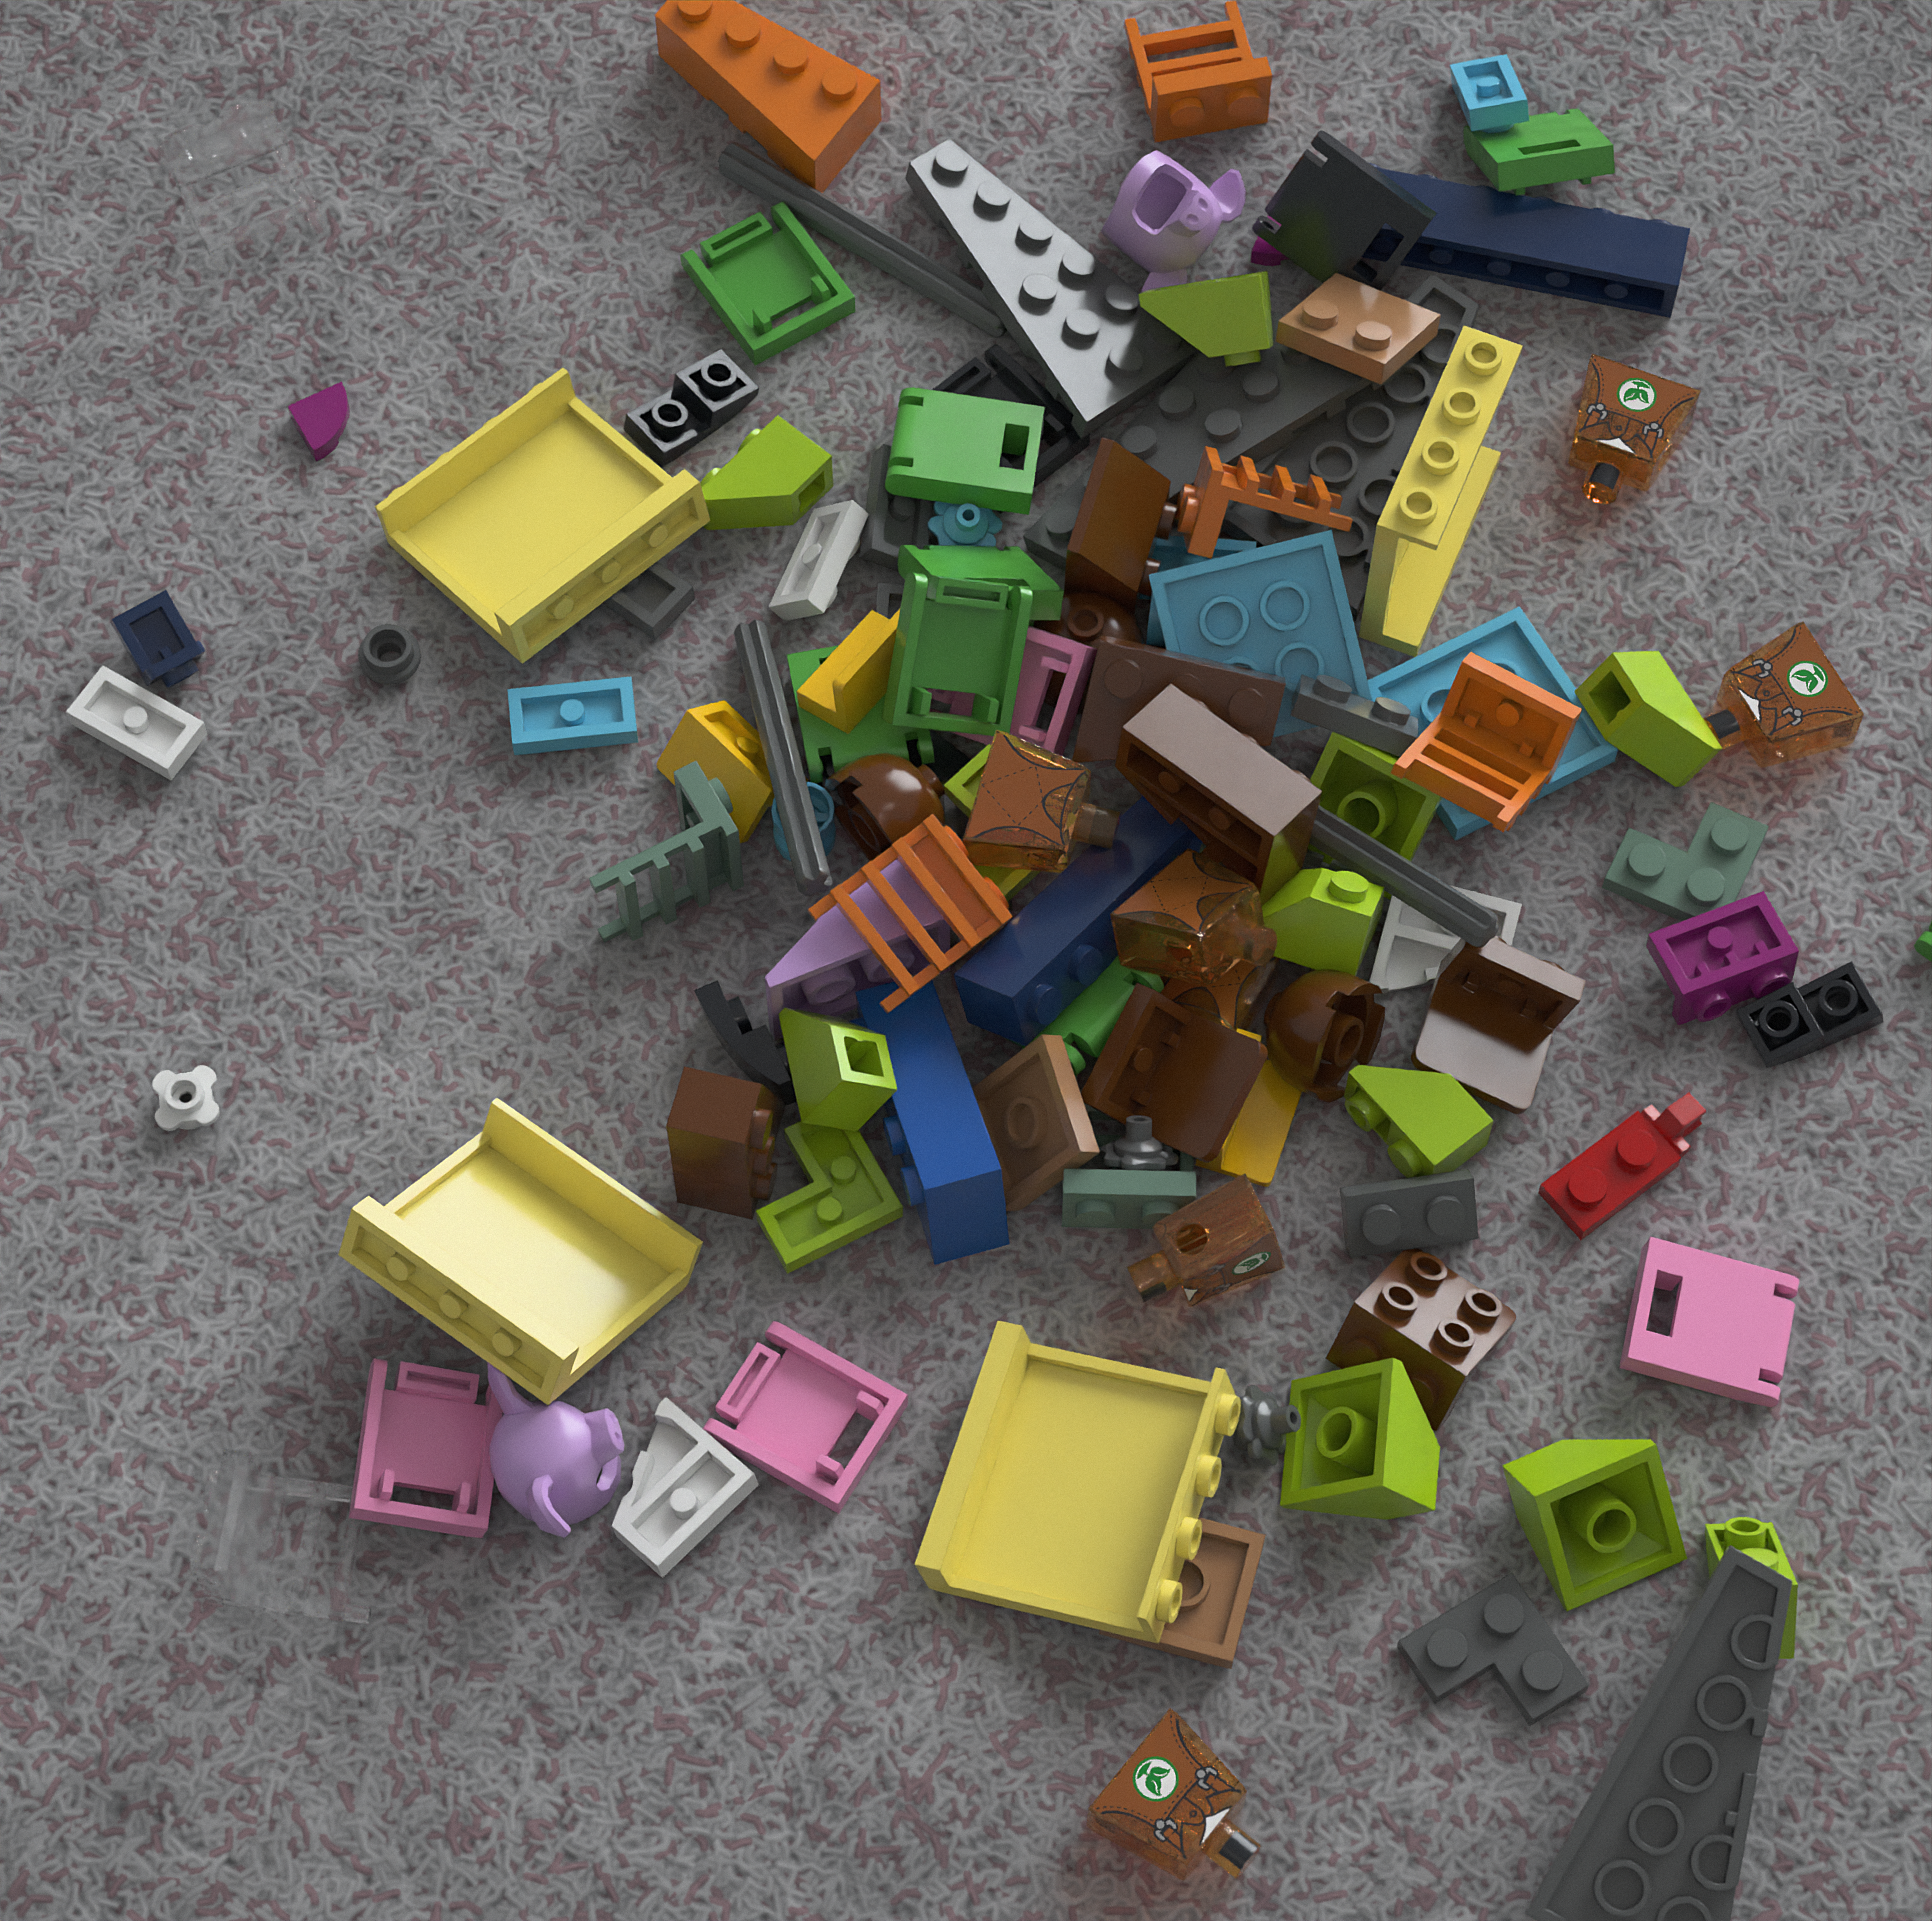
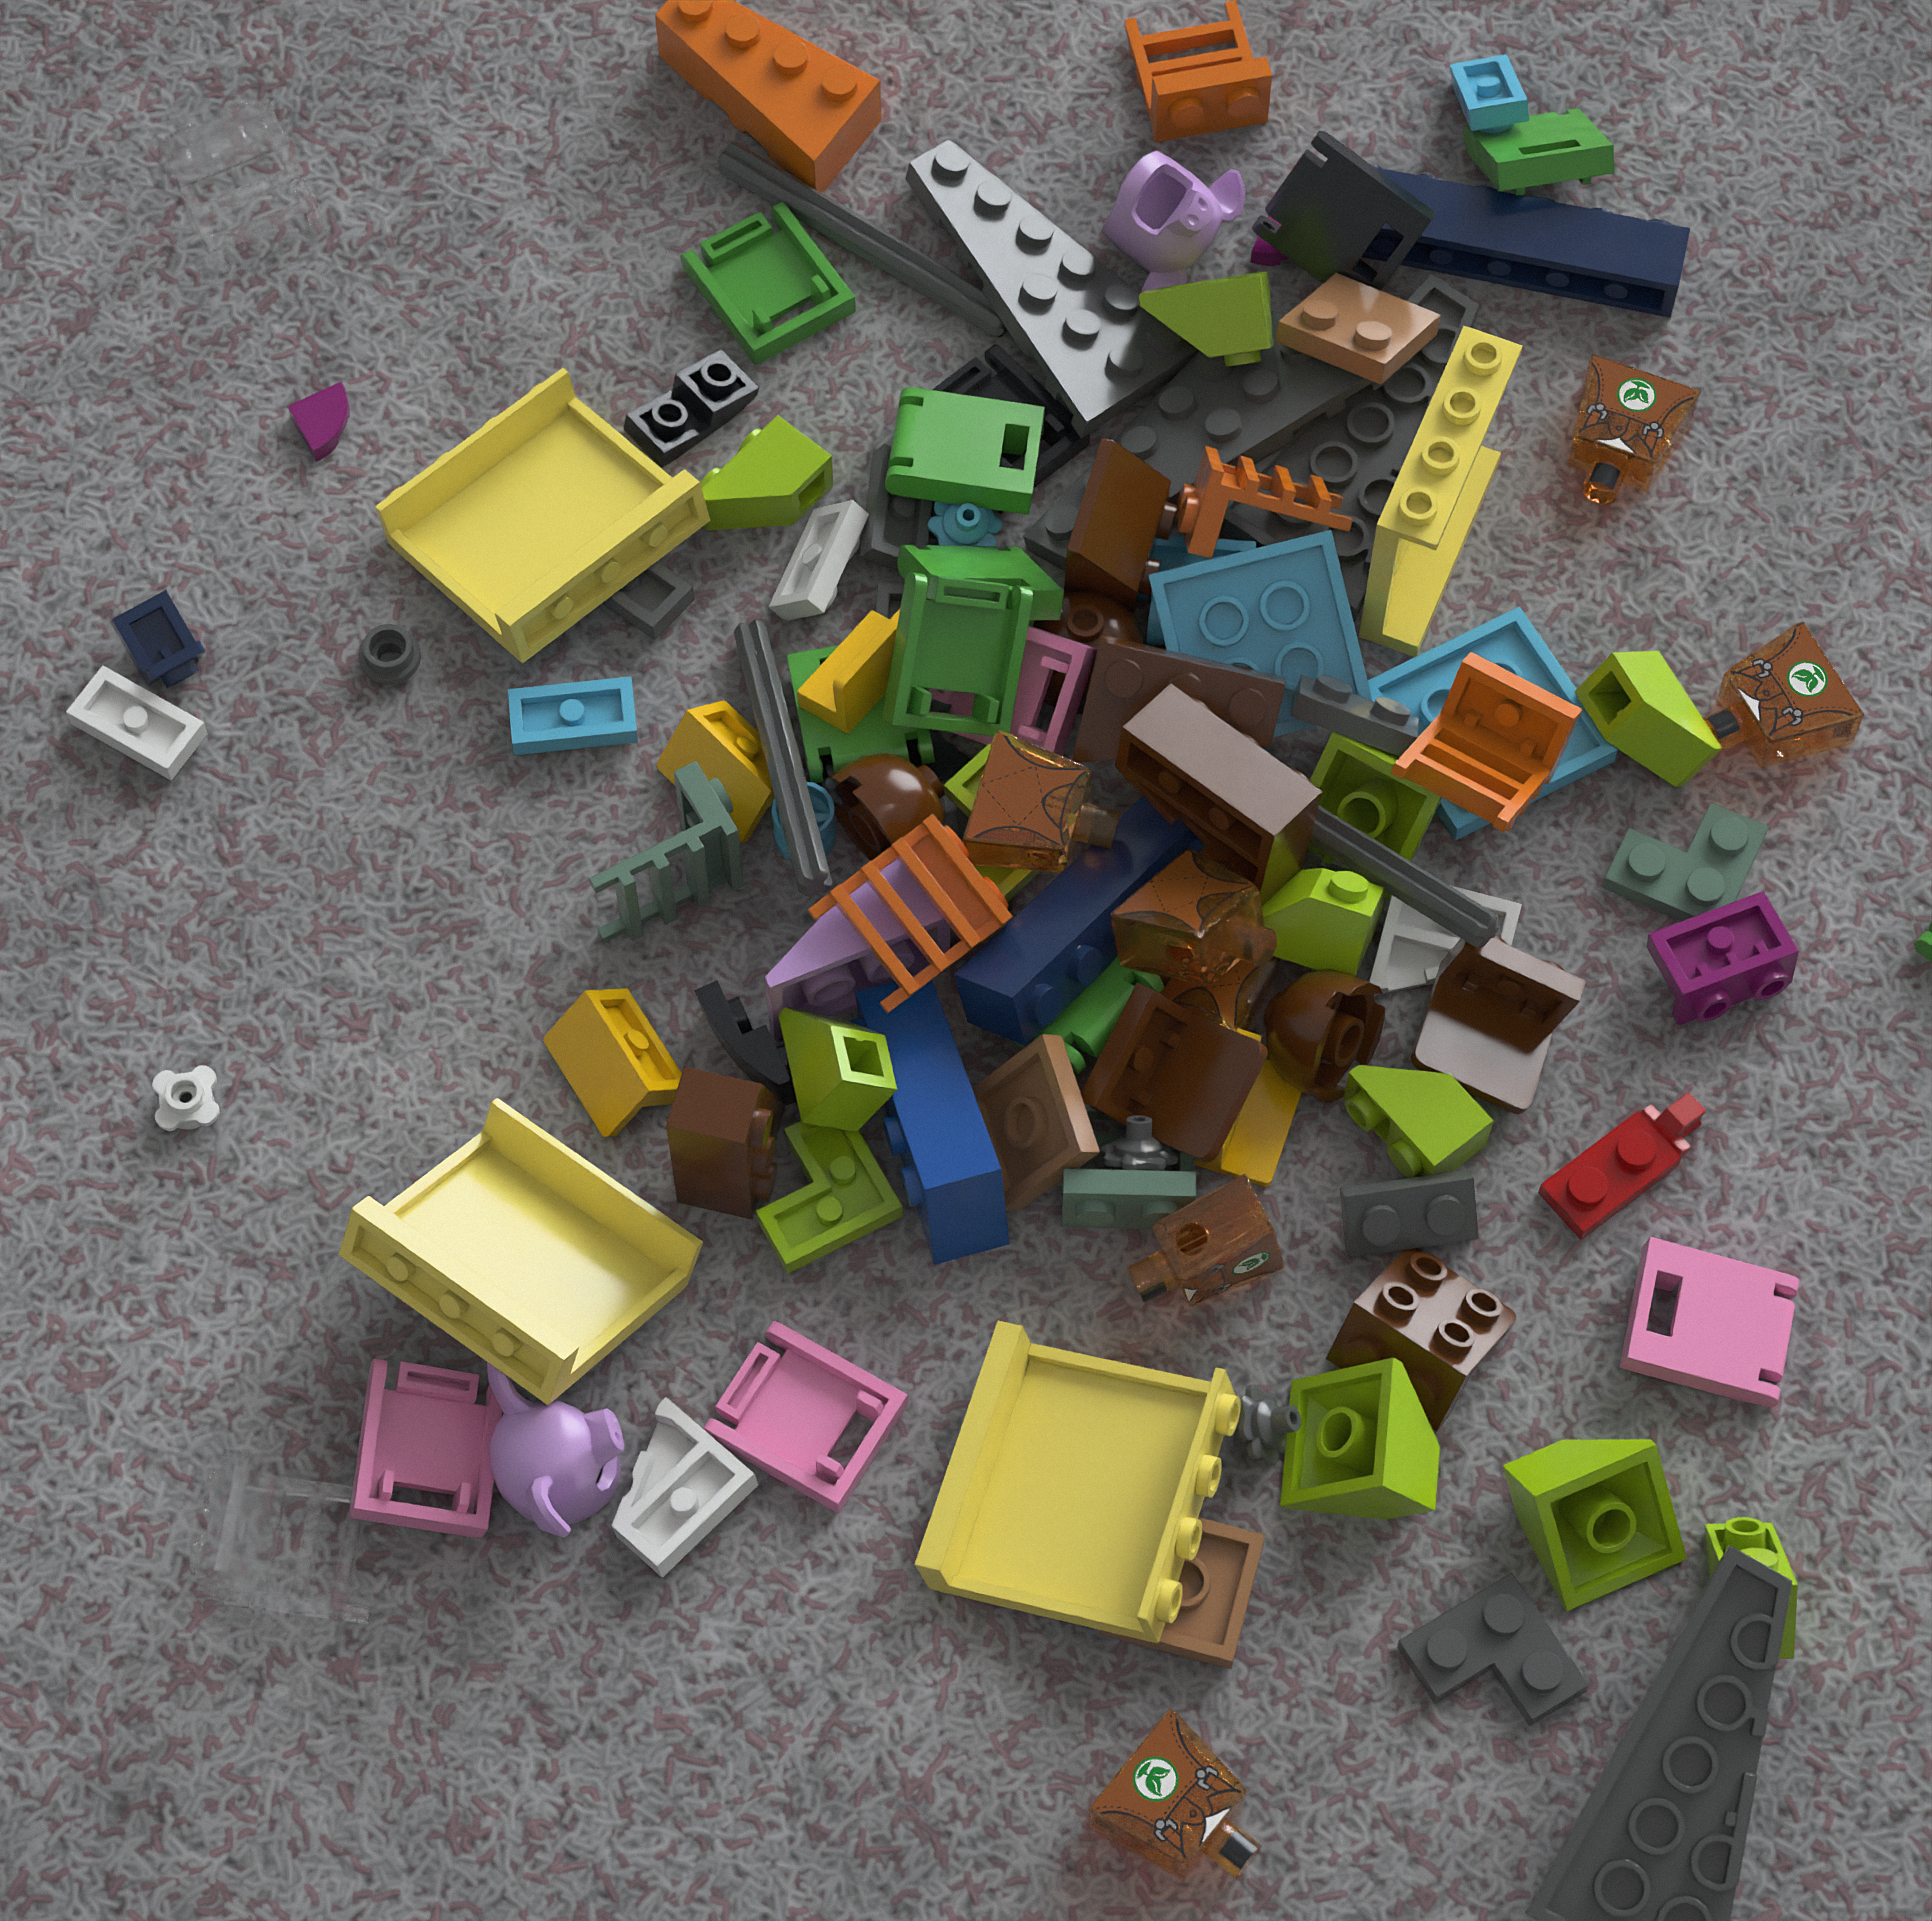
black slope [1736,961,1883,1068] -> none
none -> yellow panel [543,988,682,1137]

